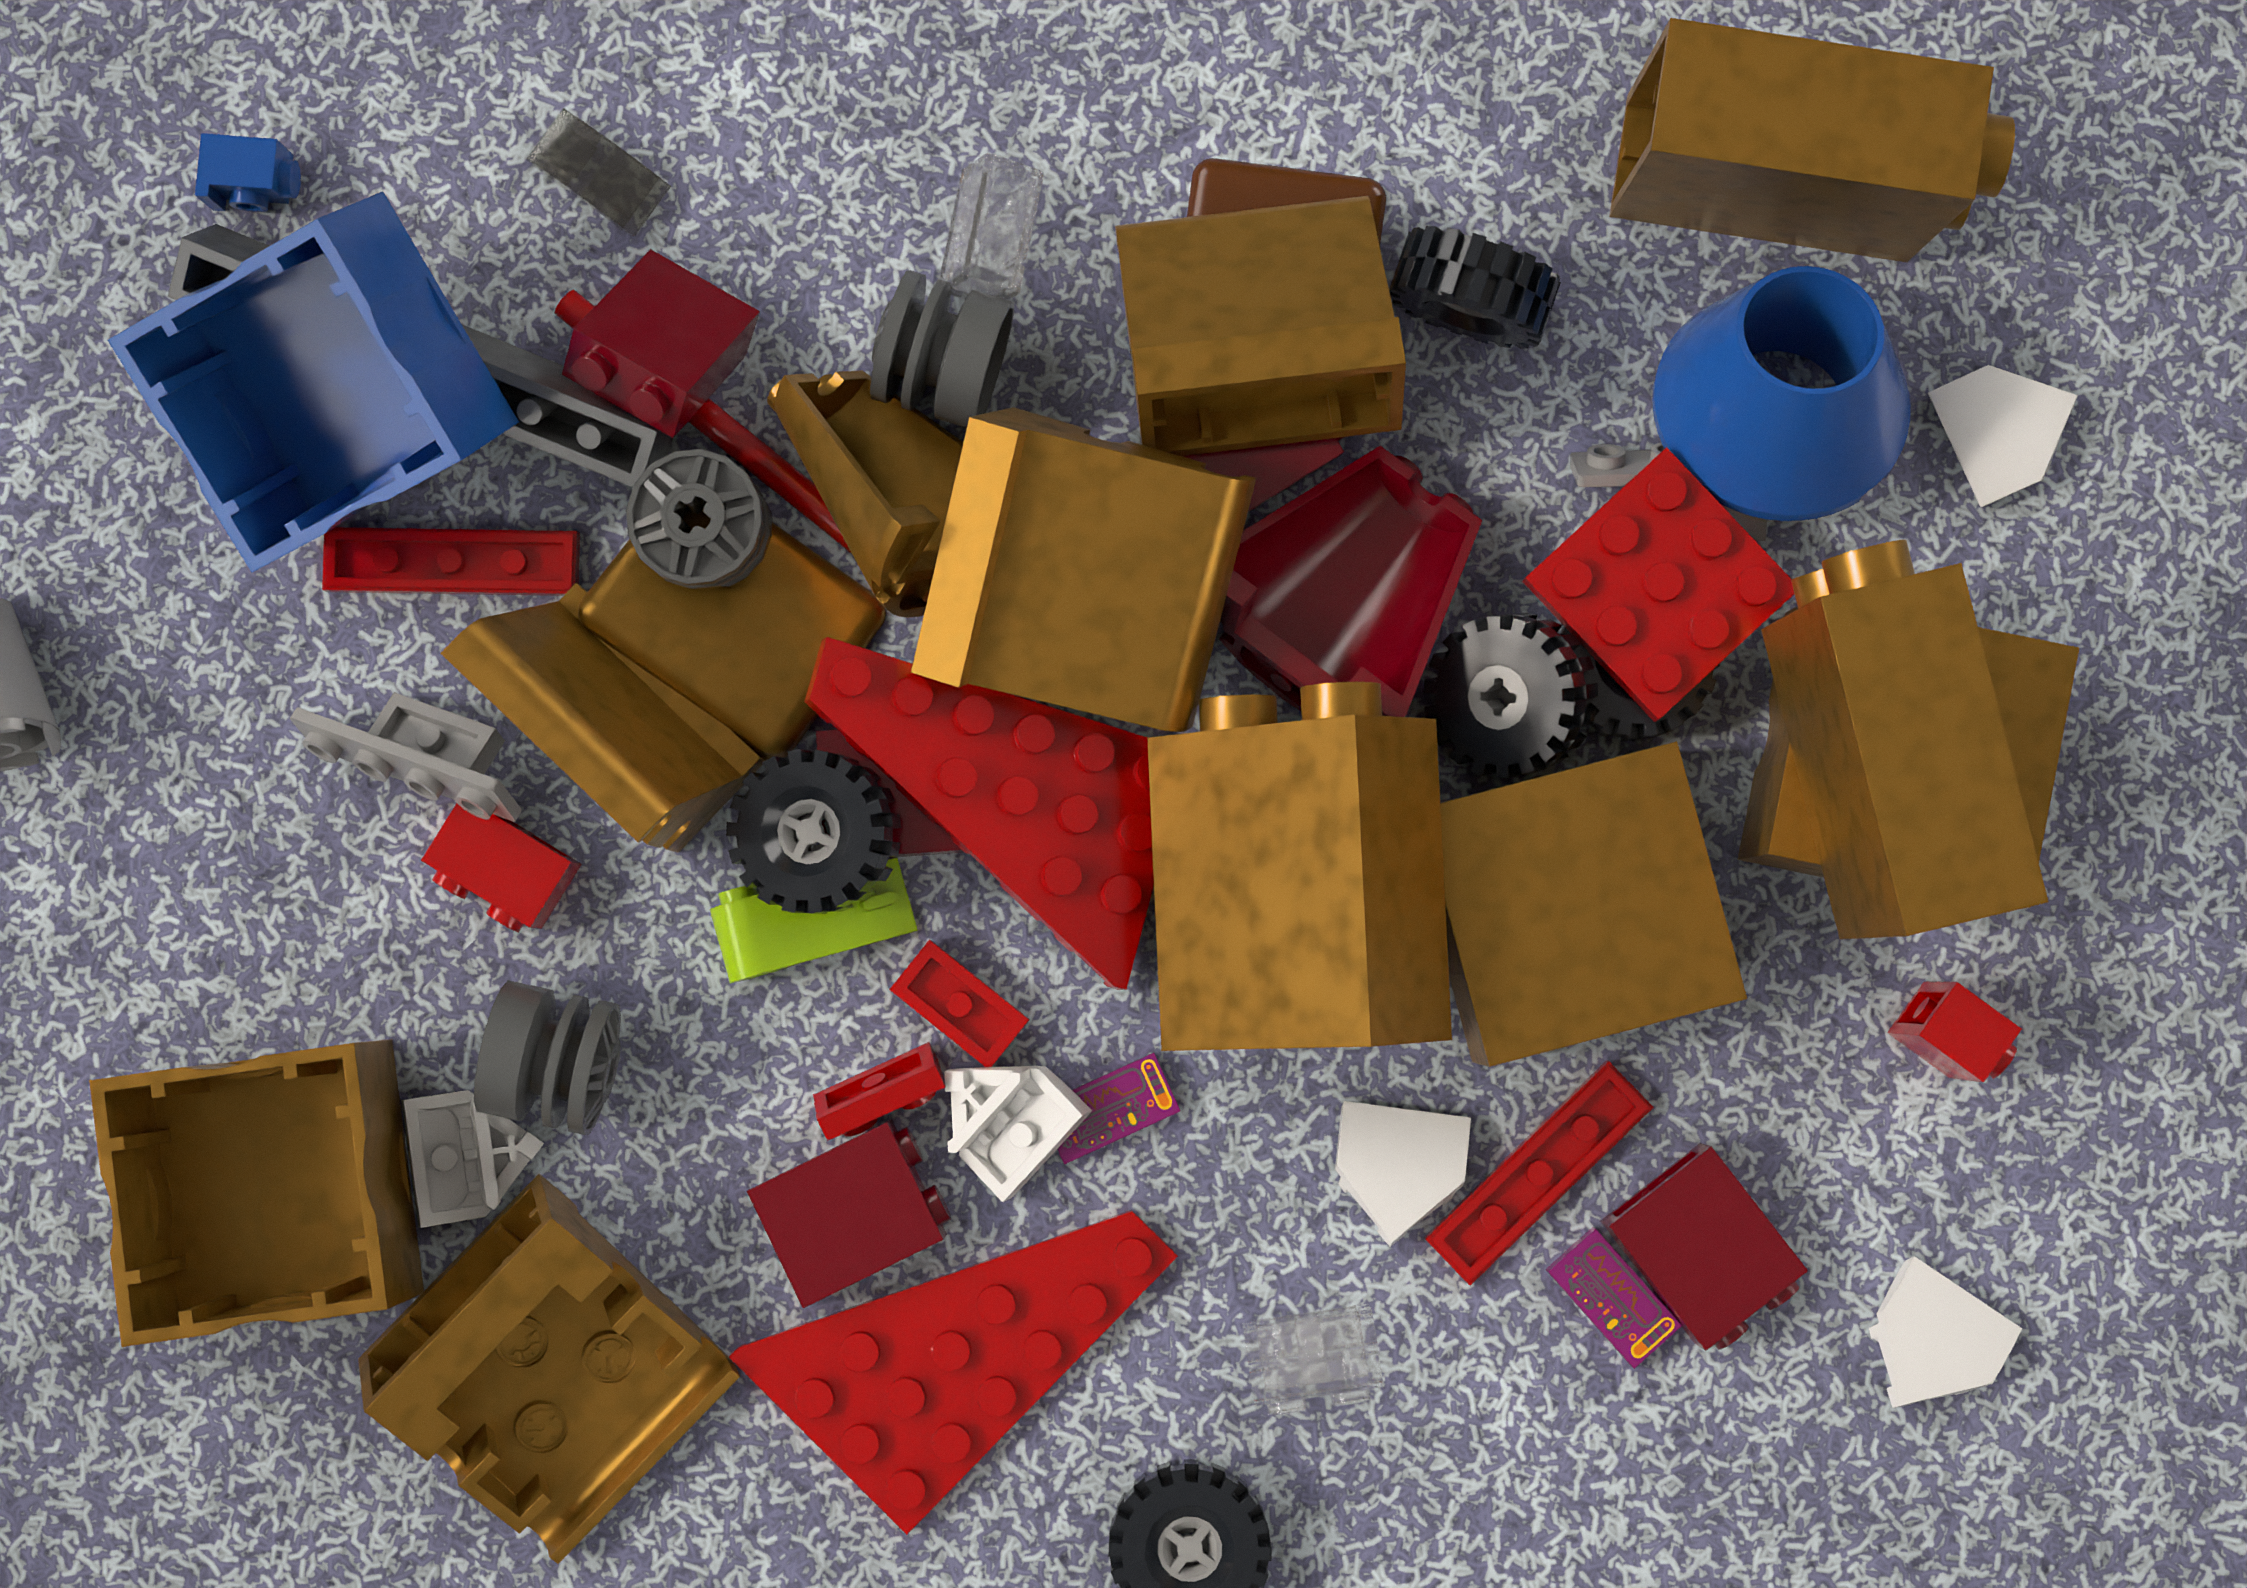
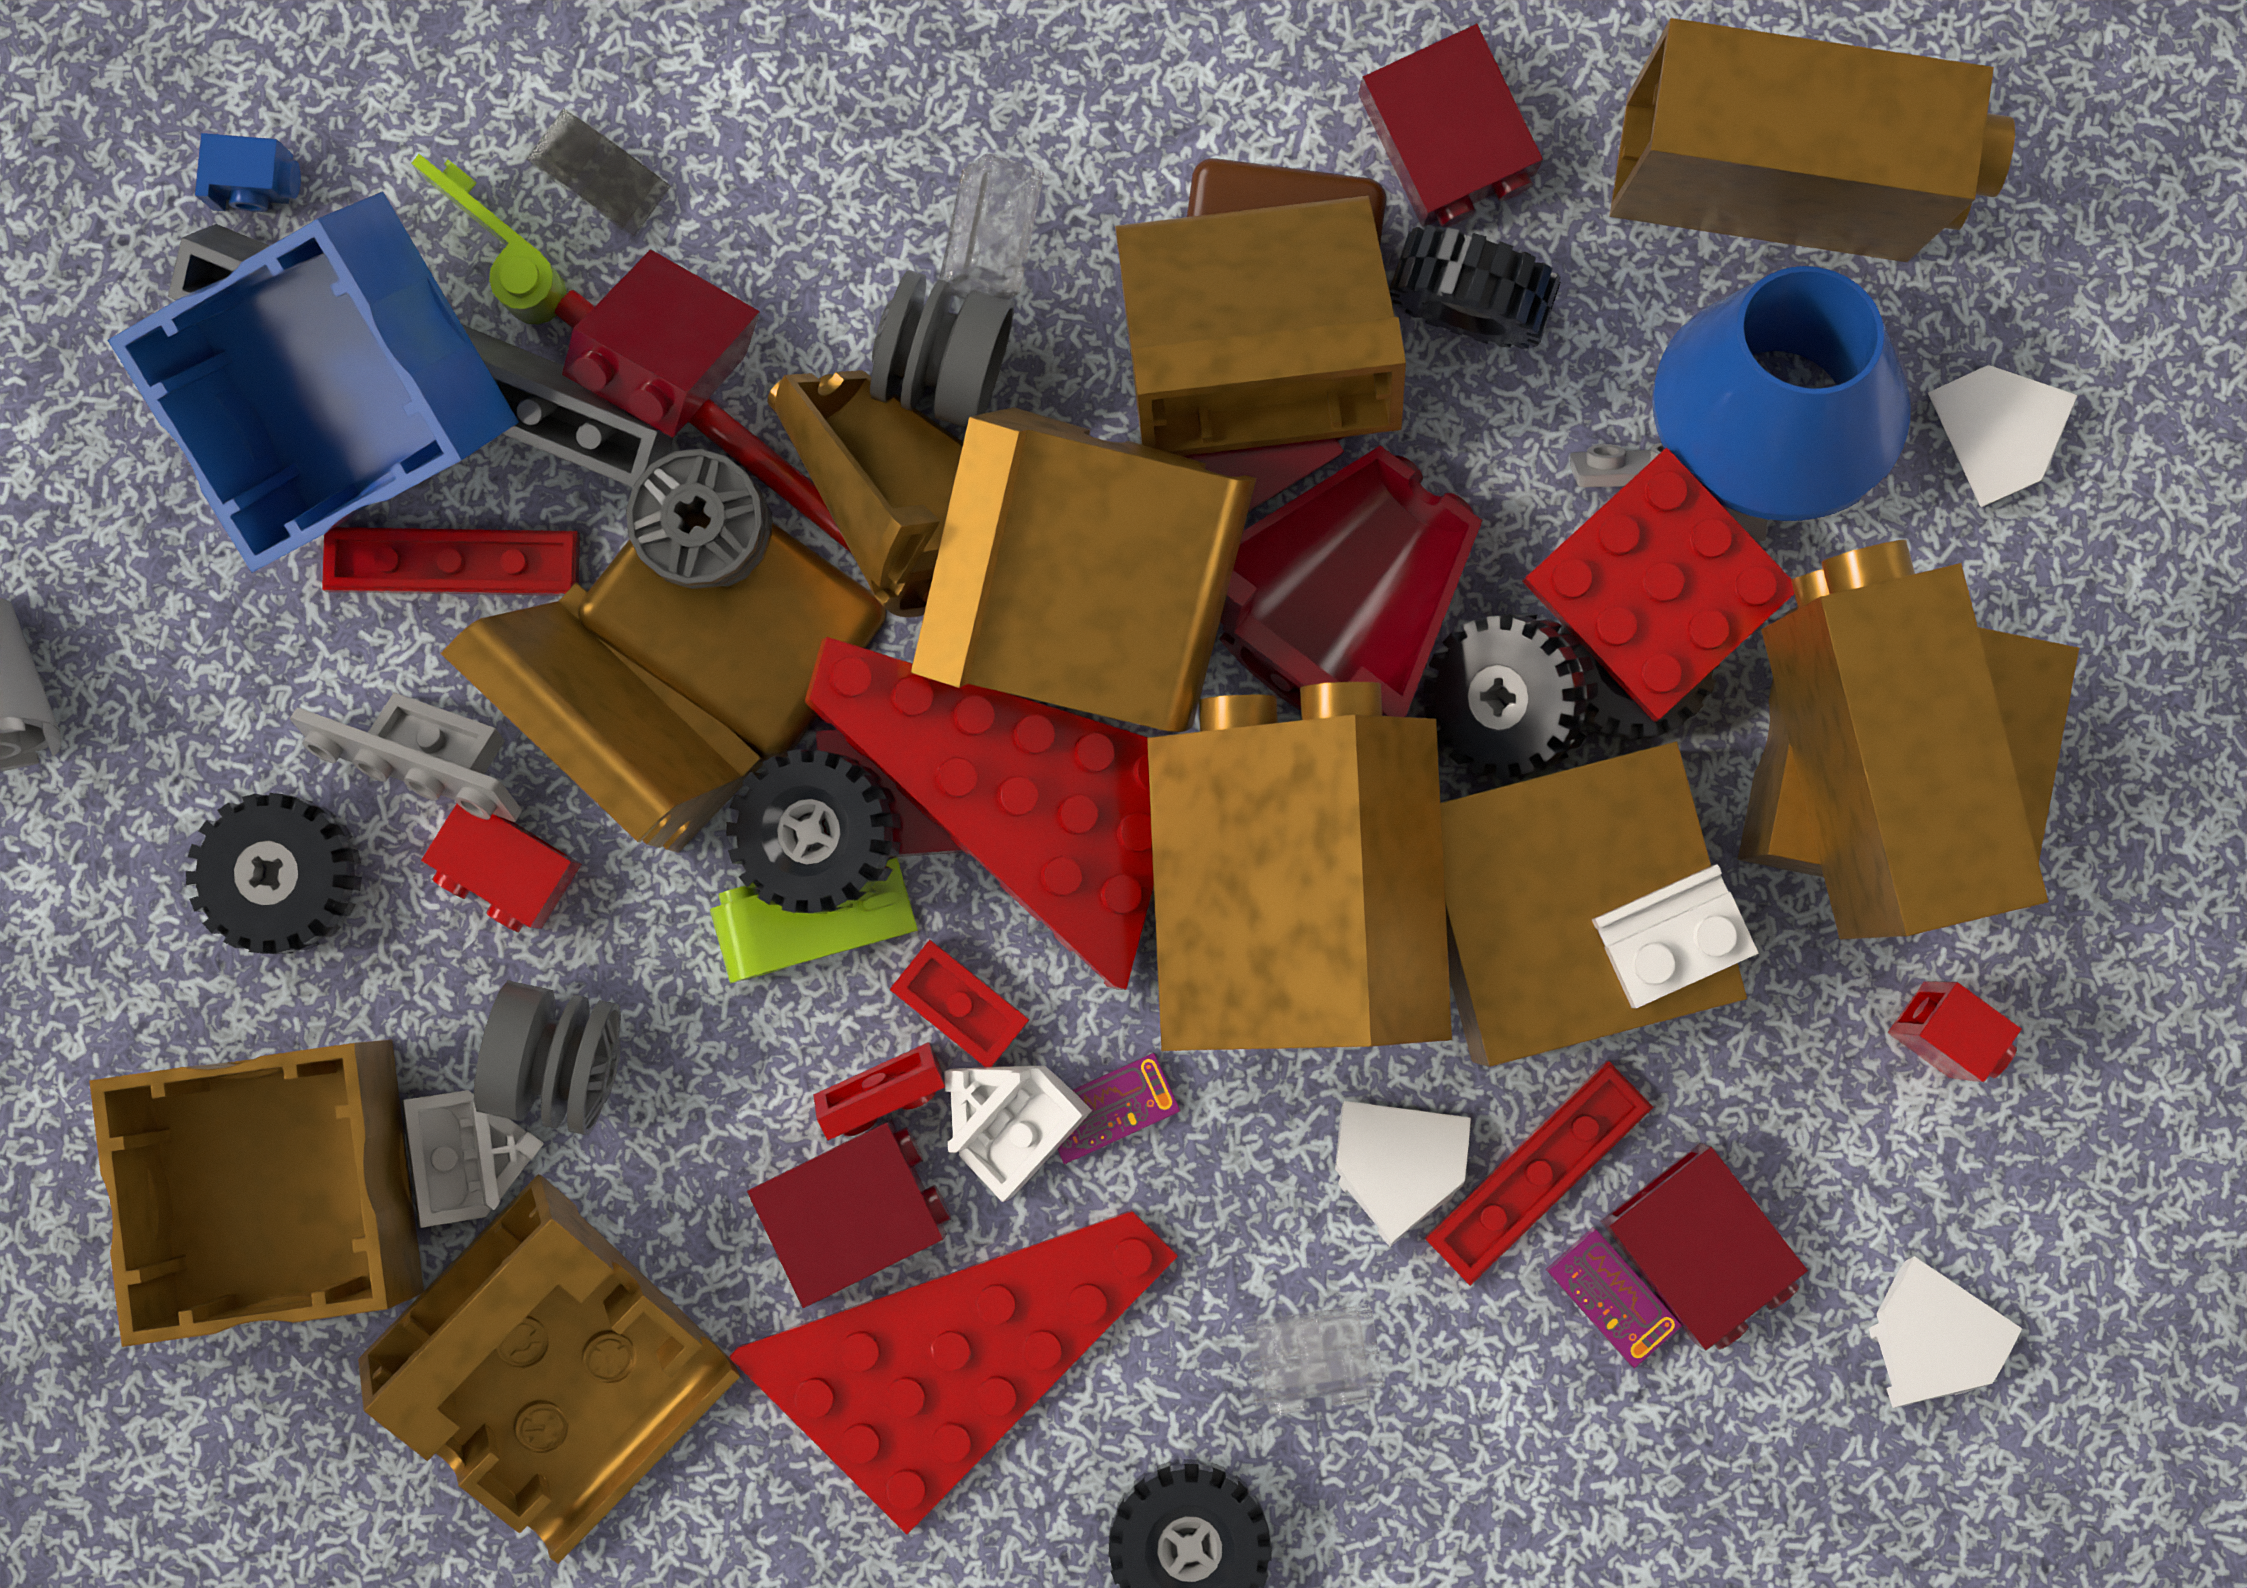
none -> black wheel [186,793,362,954]
none -> lime door [411,154,567,325]
none -> dark red brick [1358,24,1543,228]
none -> white plate [1592,864,1758,1008]

